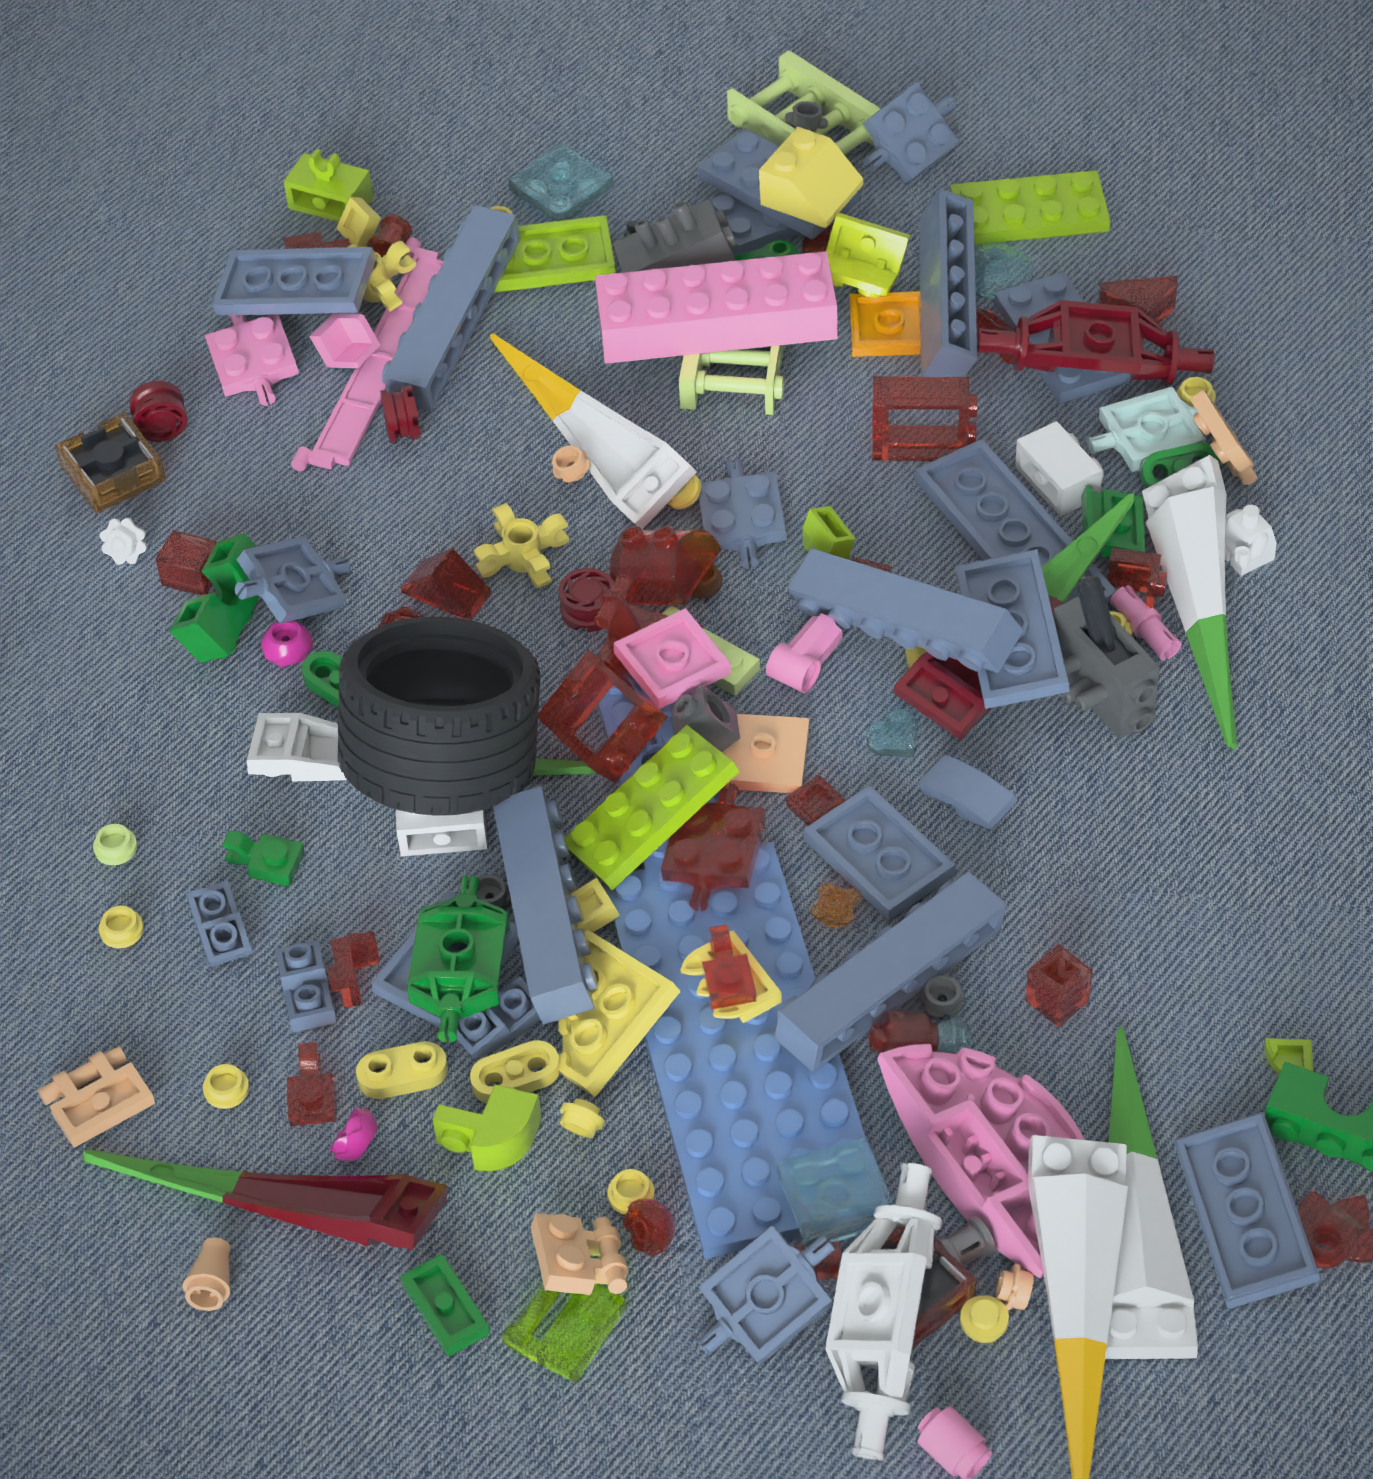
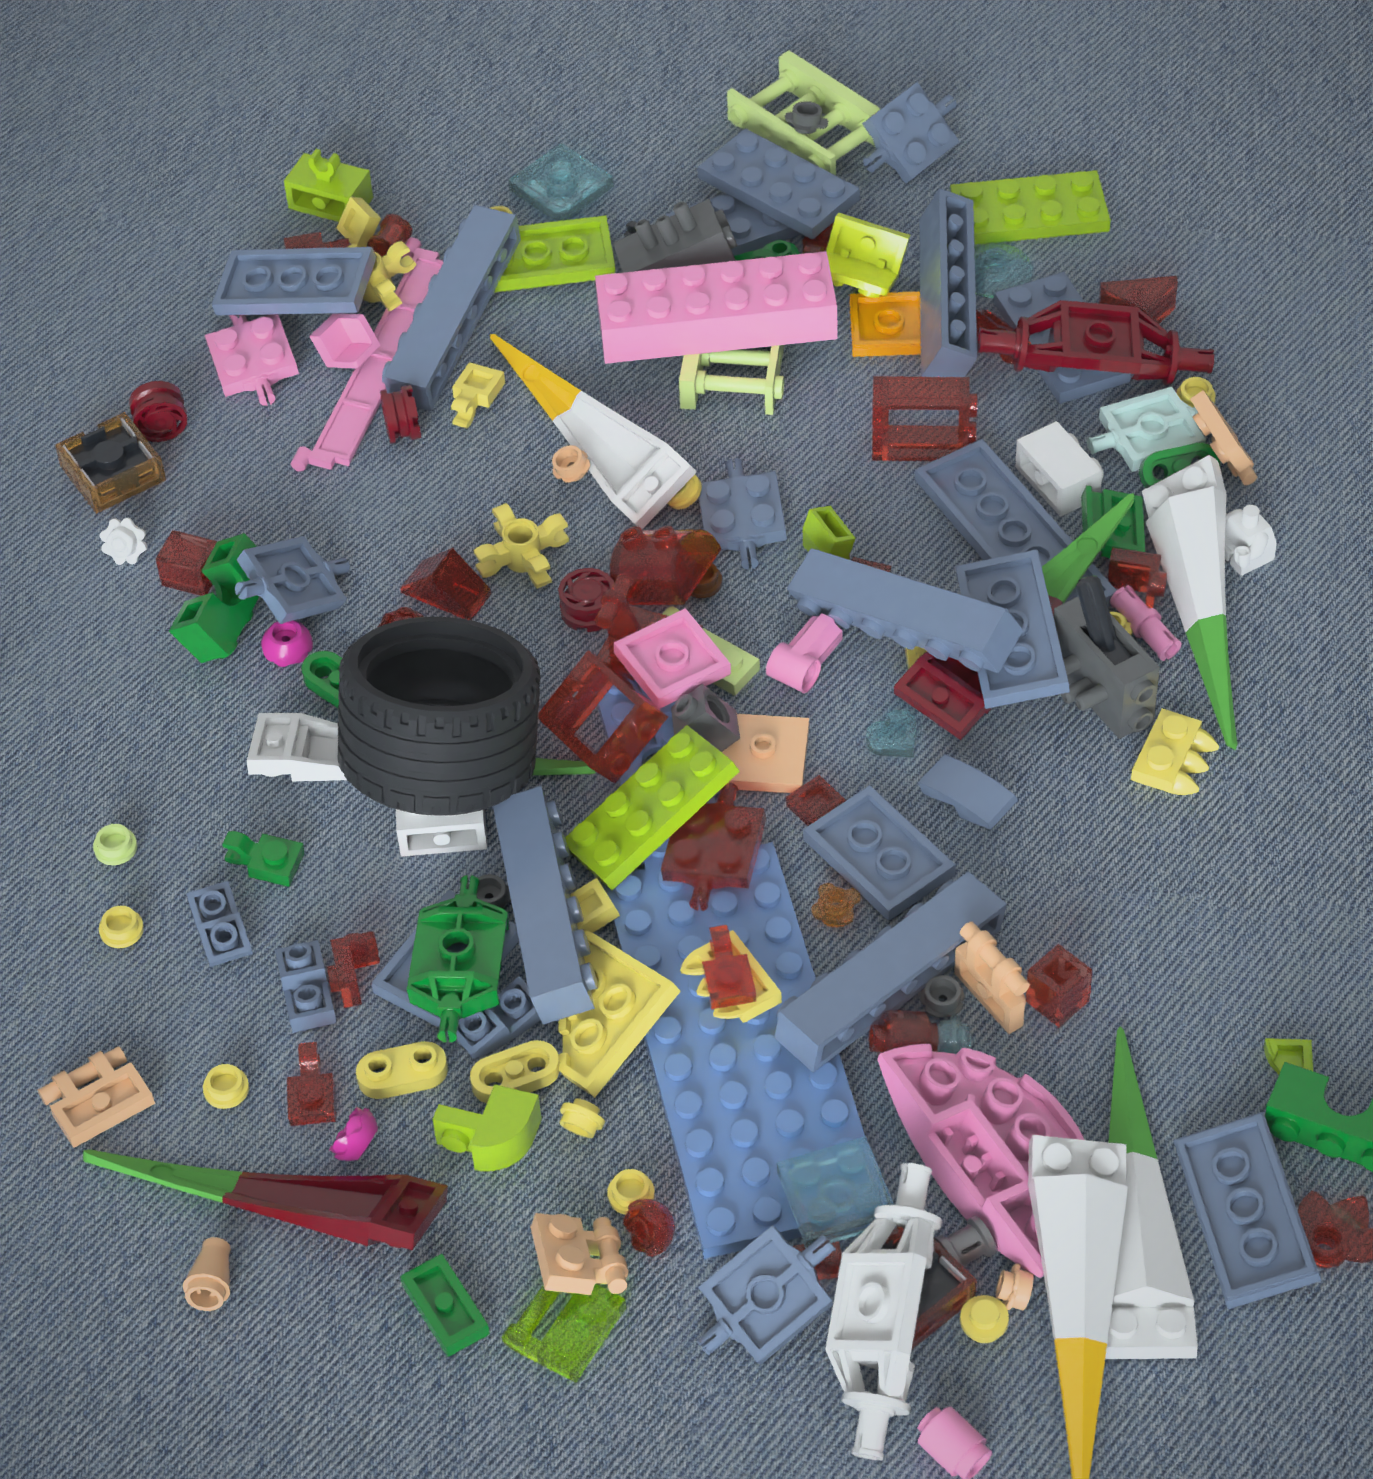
light yellow slope [759,127,864,228] -> none
none -> light yellow plate [451,362,505,428]
none -> light nougat plate [954,922,1030,1034]
none -> light yellow plate [1131,708,1219,795]

